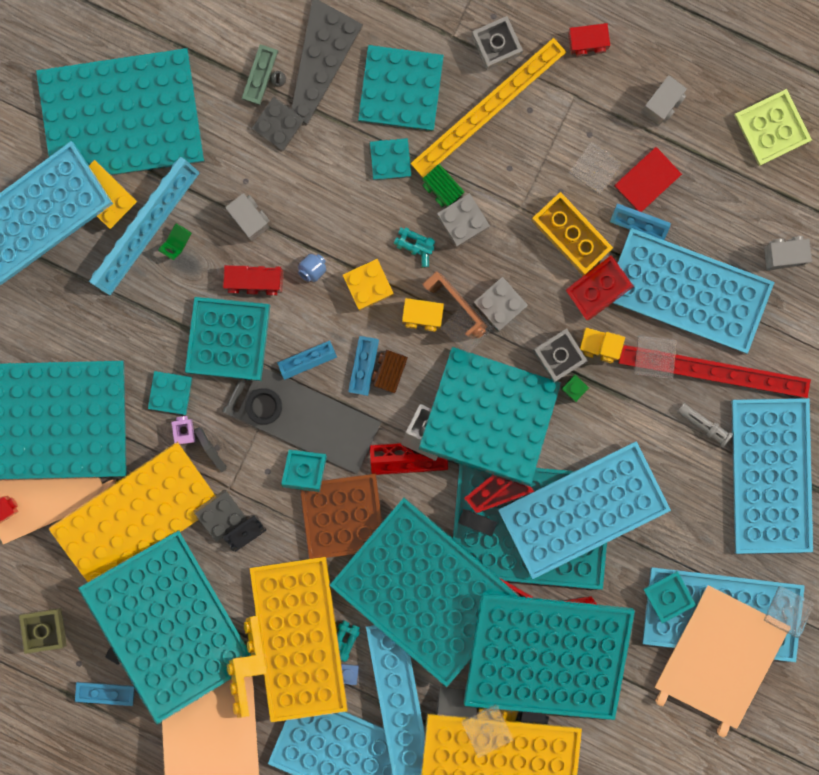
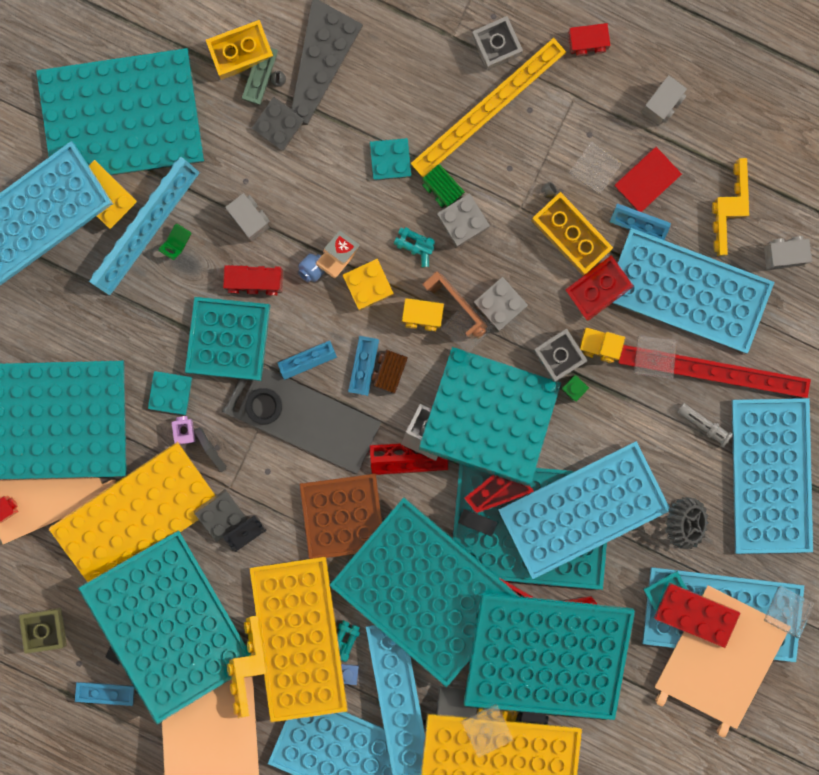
teal plate [281,449,327,492] -> none
teal plate [358,45,444,131] -> none
yellowish green plate [734,89,812,166] -> none
none -> yellow slope [206,20,273,80]
none -> piece [316,231,360,278]
none -> dark grey hinge [541,182,558,199]
none -> red plate [654,582,741,648]
none -> dark grey gear [665,497,709,549]
none -> yellow bracket [712,158,749,257]

